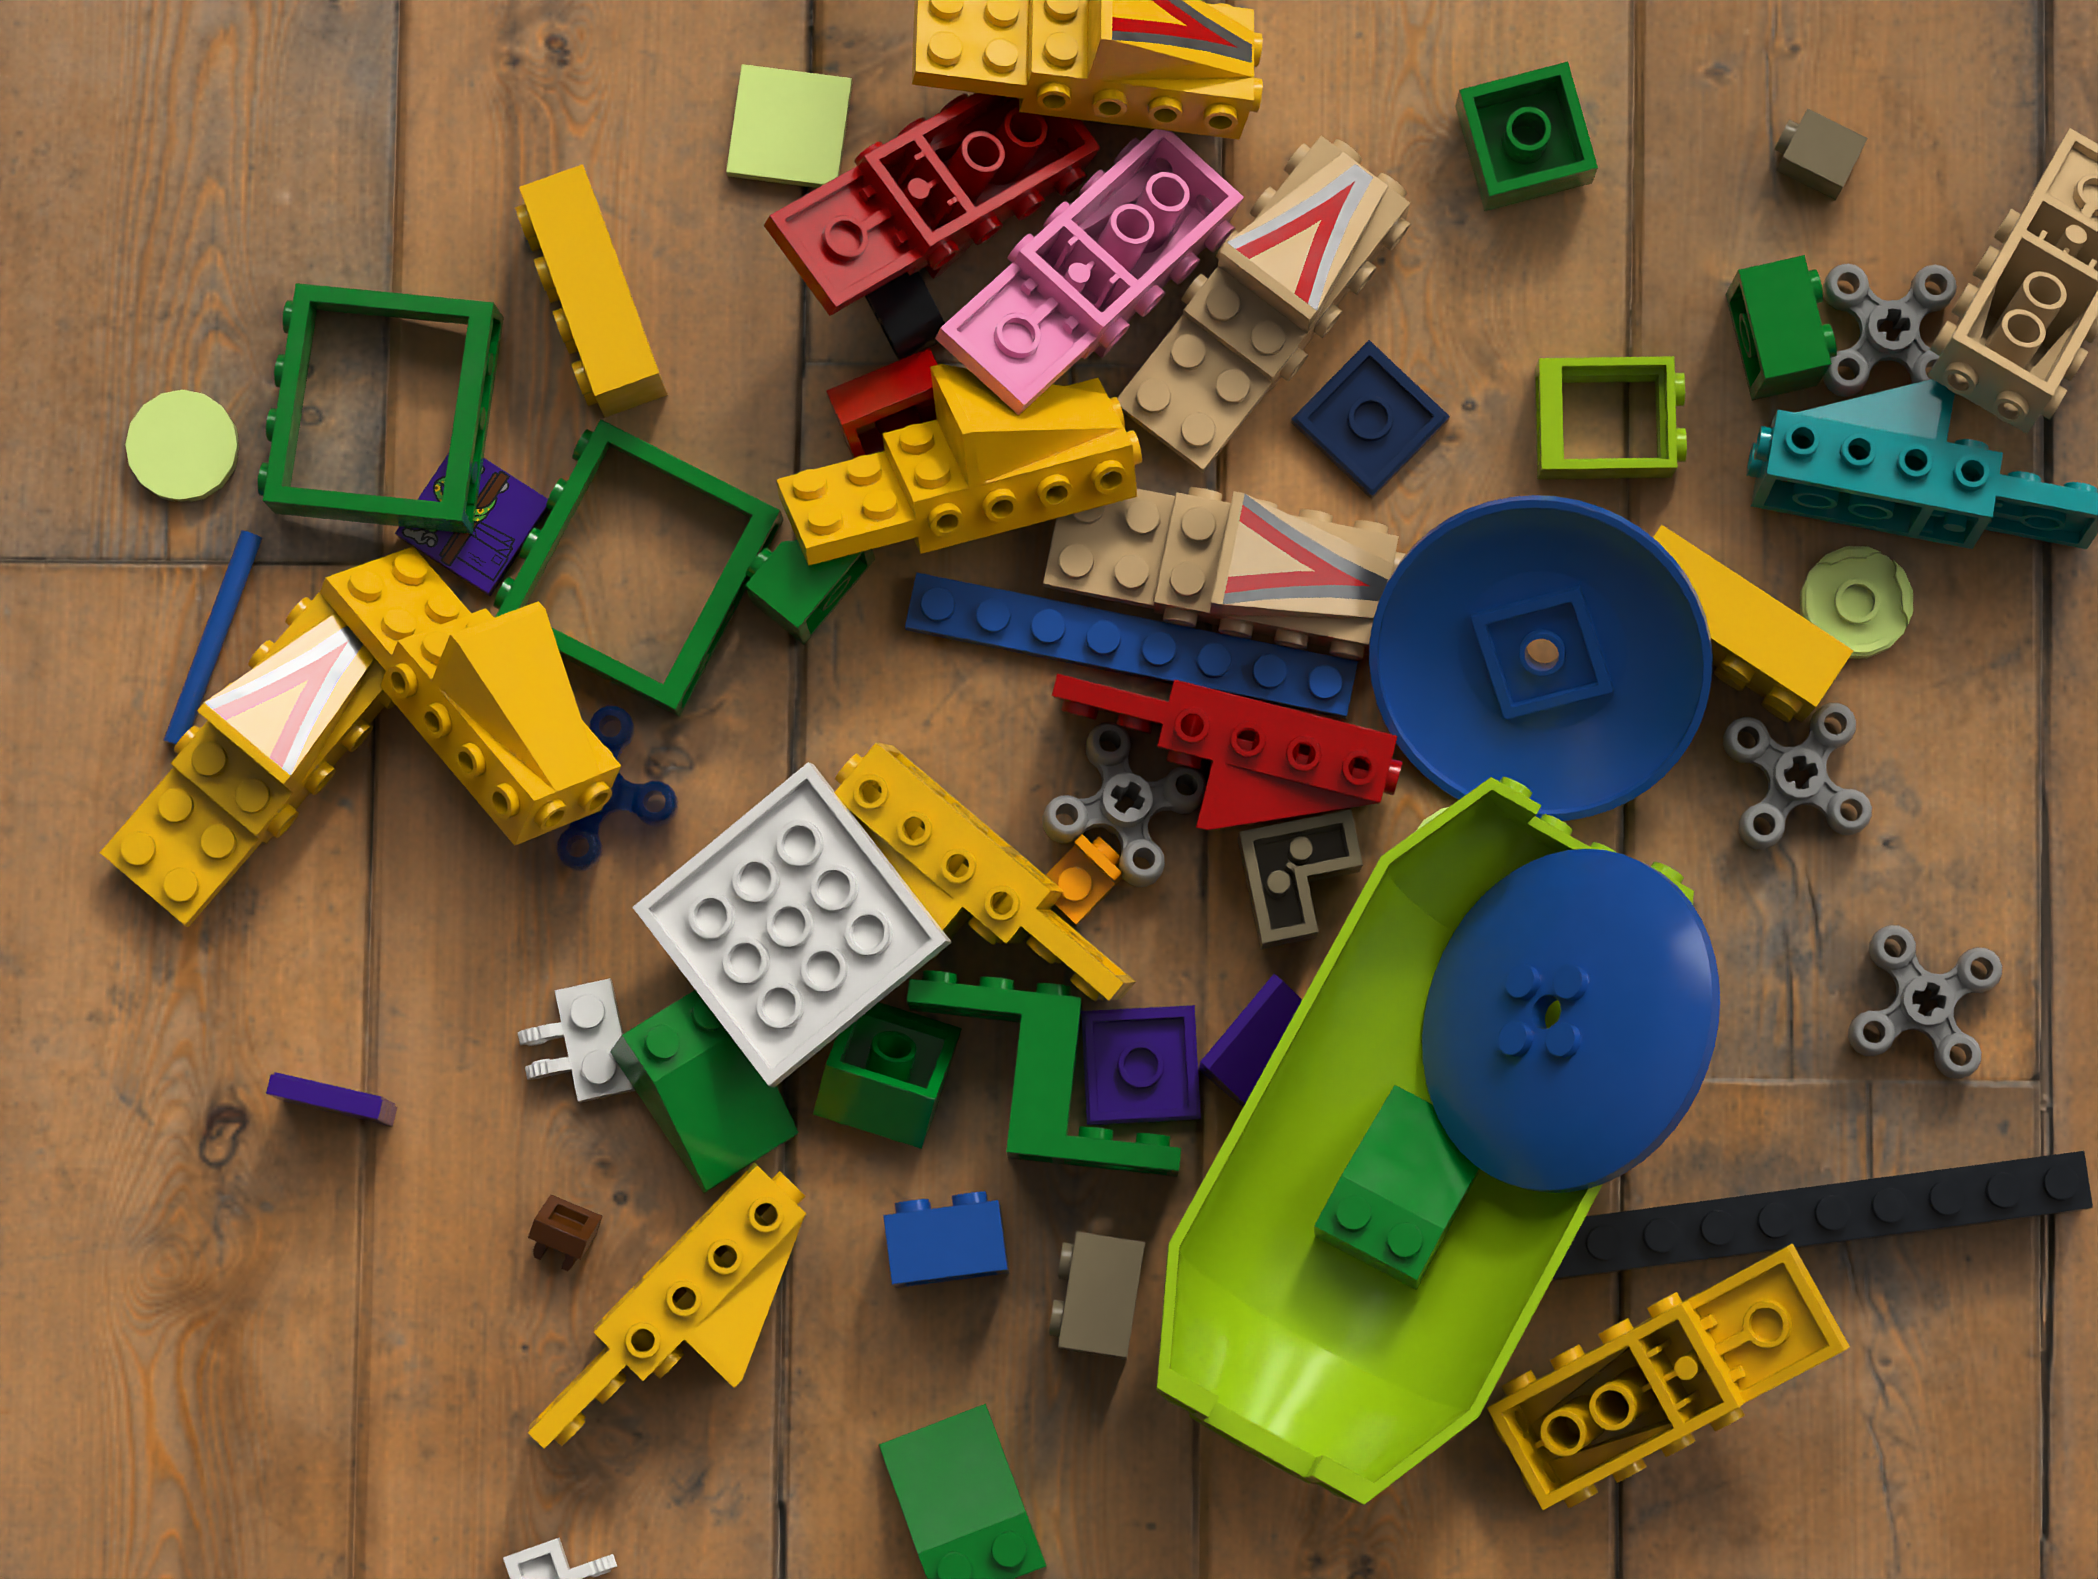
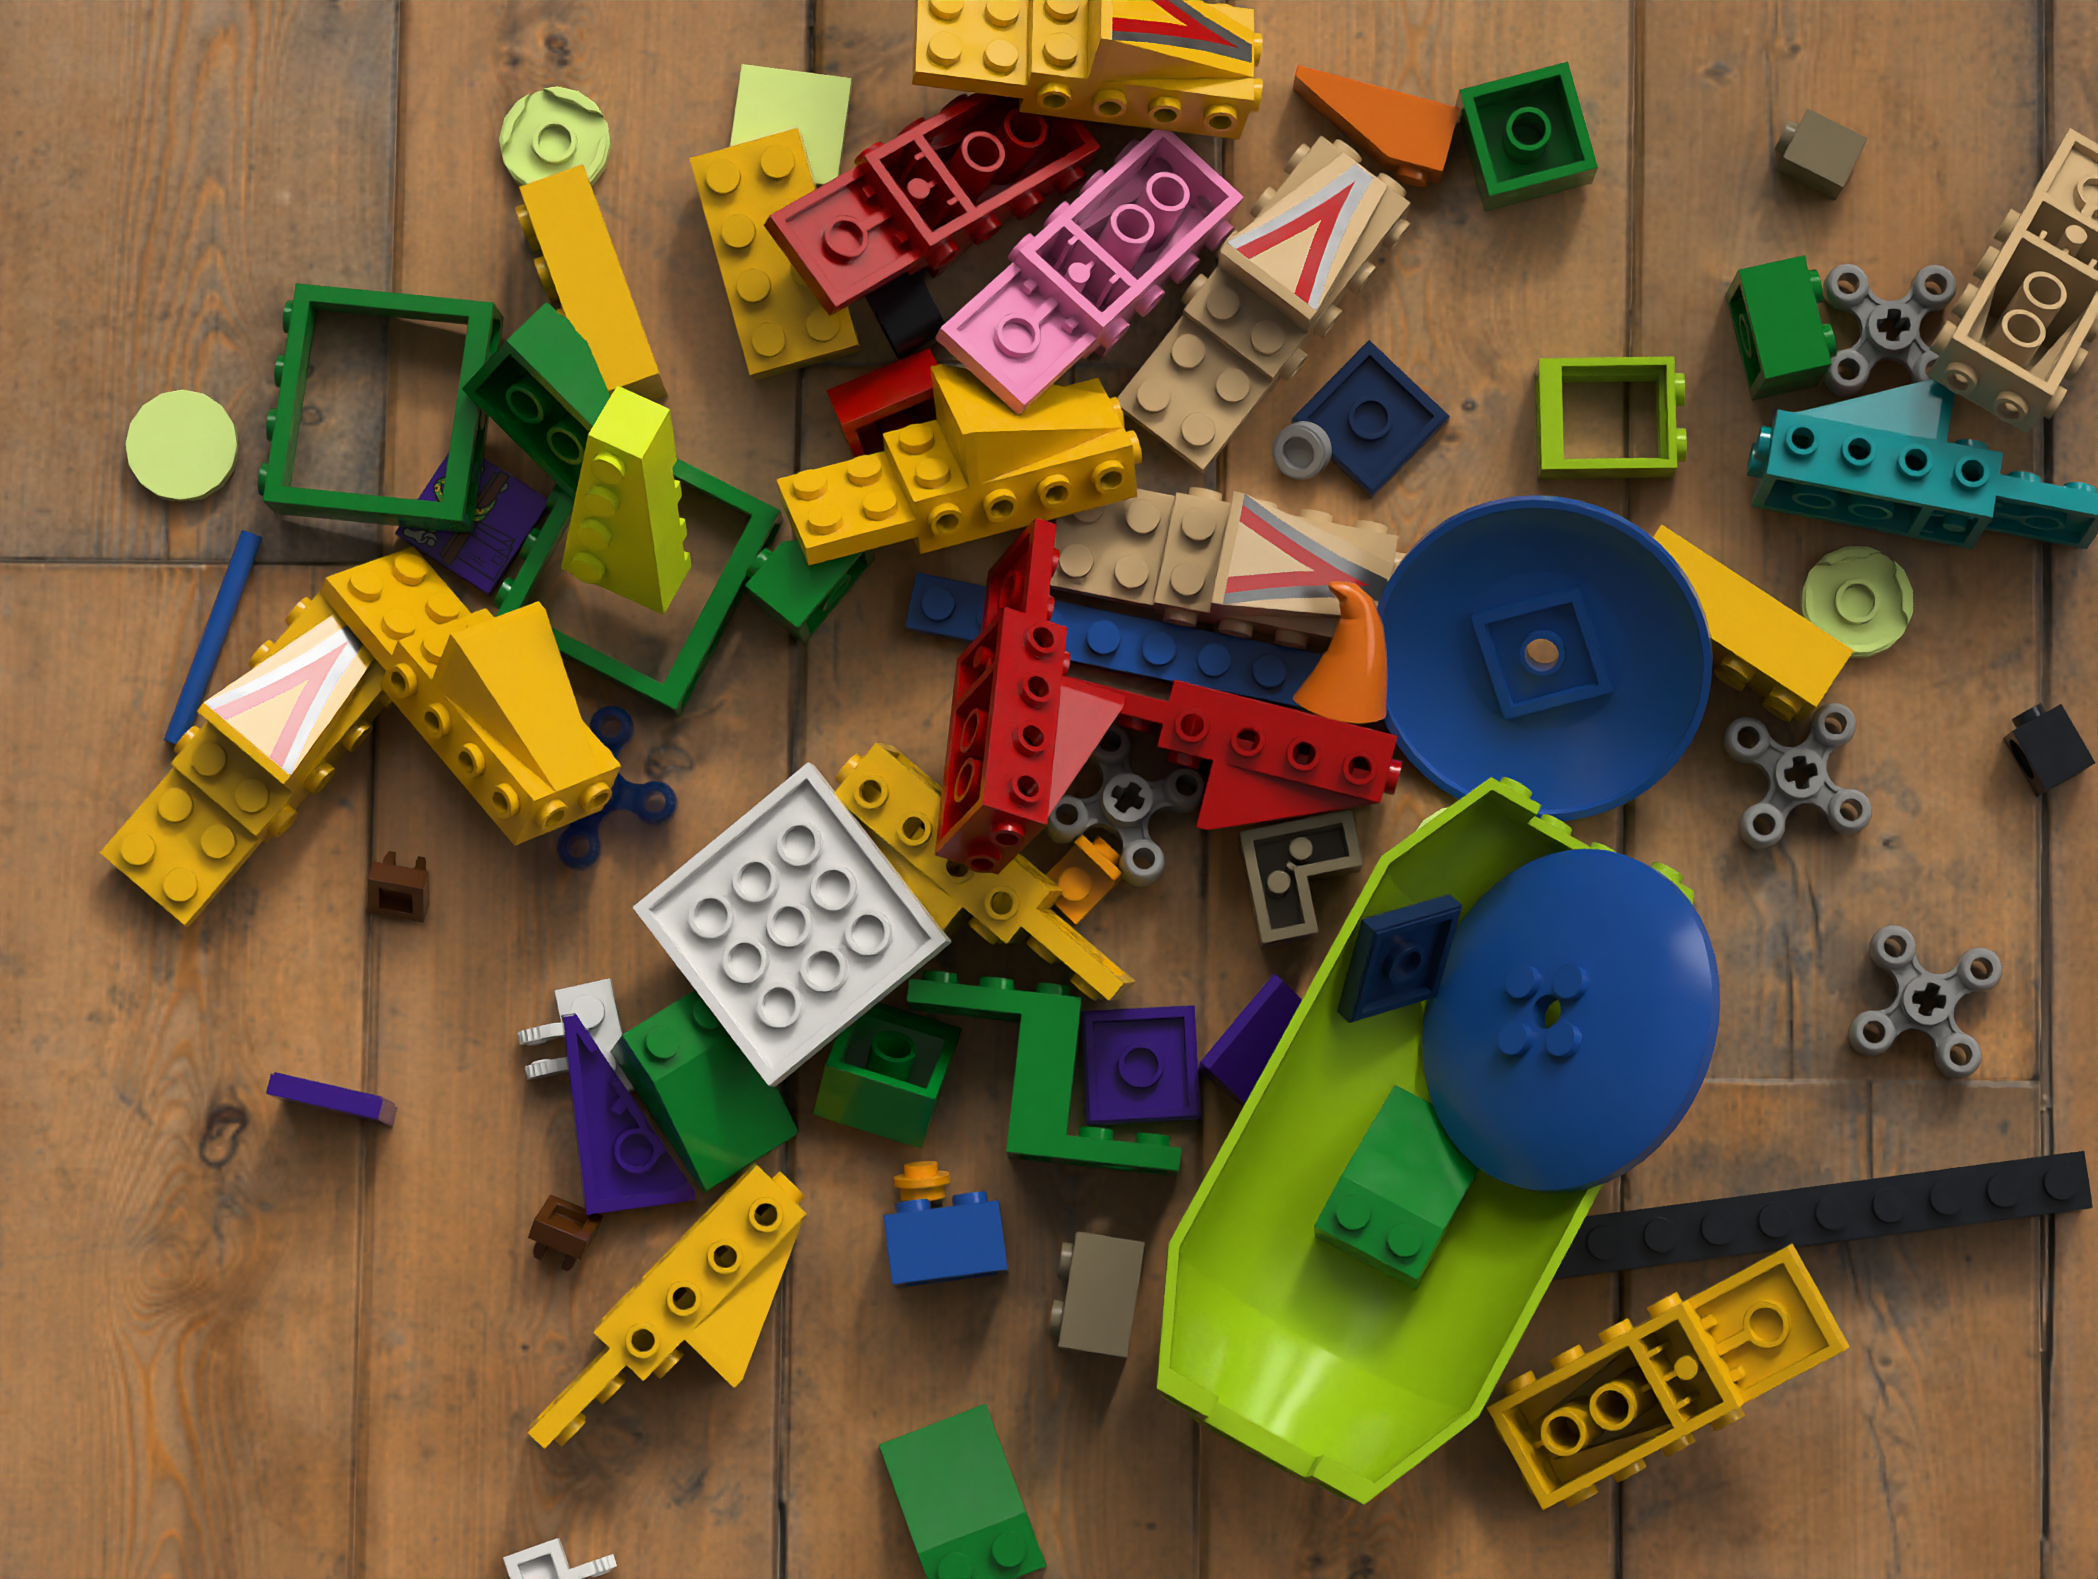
none -> reddish brown tile [367,851,429,923]
none -> green slope [462,302,611,501]
none -> yellowish green tile [499,86,612,186]
none -> neon yellow wedge [561,386,692,615]
none -> dark purple wing [561,1013,696,1215]
none -> yellow brick [689,128,862,381]
none -> light orange plate [893,1161,951,1201]
none -> red wedge [935,518,1125,875]
none -> light grey tile [1272,421,1332,480]
none -> orange slope [1293,65,1460,187]
none -> orange hat [1293,581,1388,724]
none -> dark blue tile [1337,894,1462,1023]
none -> black brick [2003,703,2096,797]

